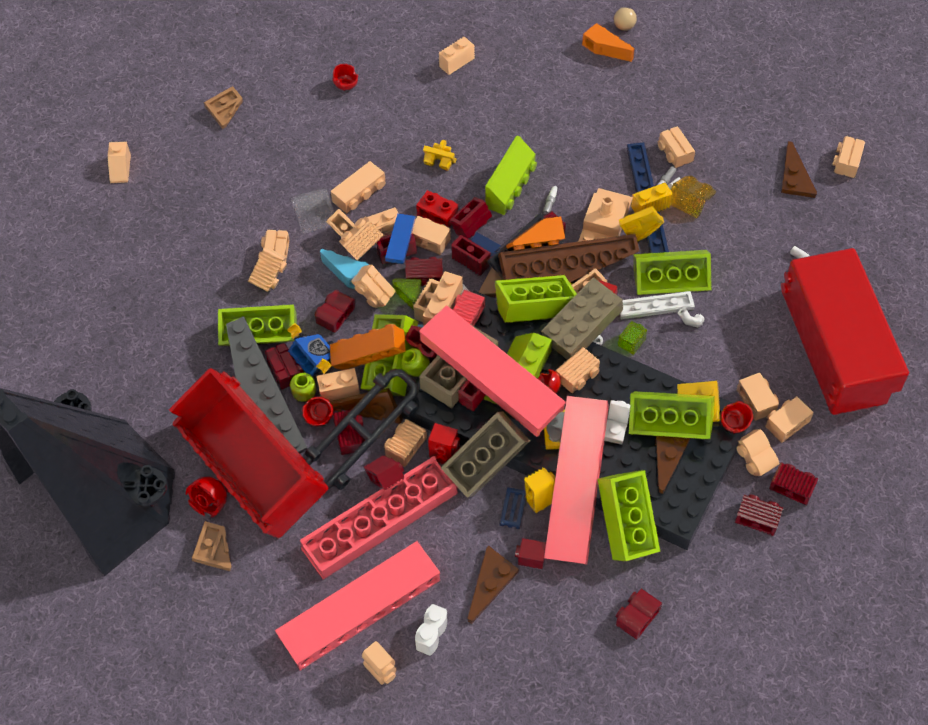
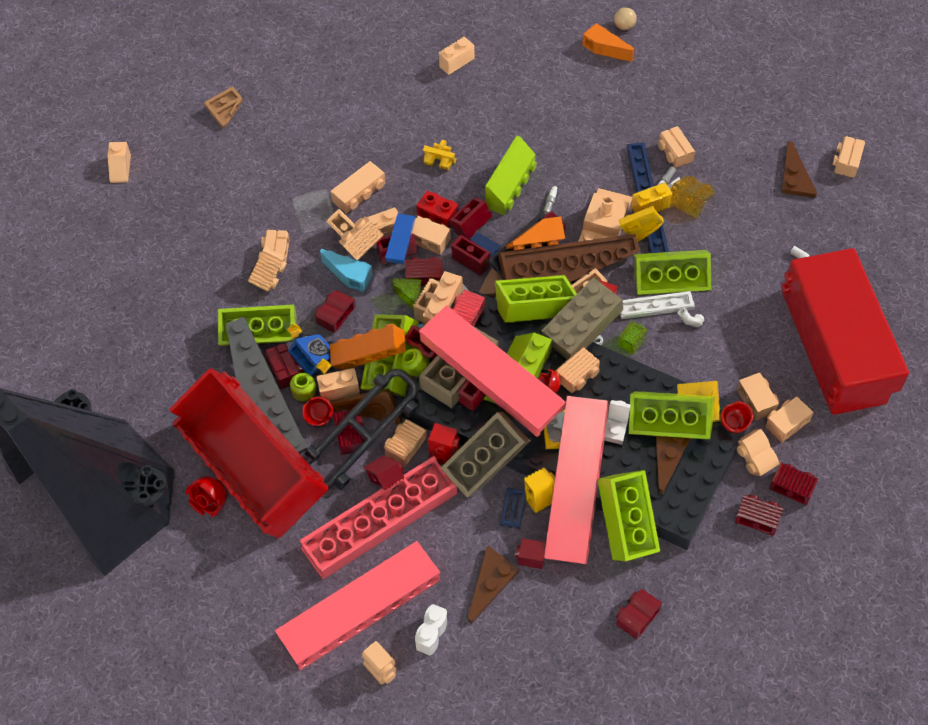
medium nougat wing [192,521,231,571] -> none
red hair [332,64,358,90] -> none
light nougat brick [351,265,396,308] -> none

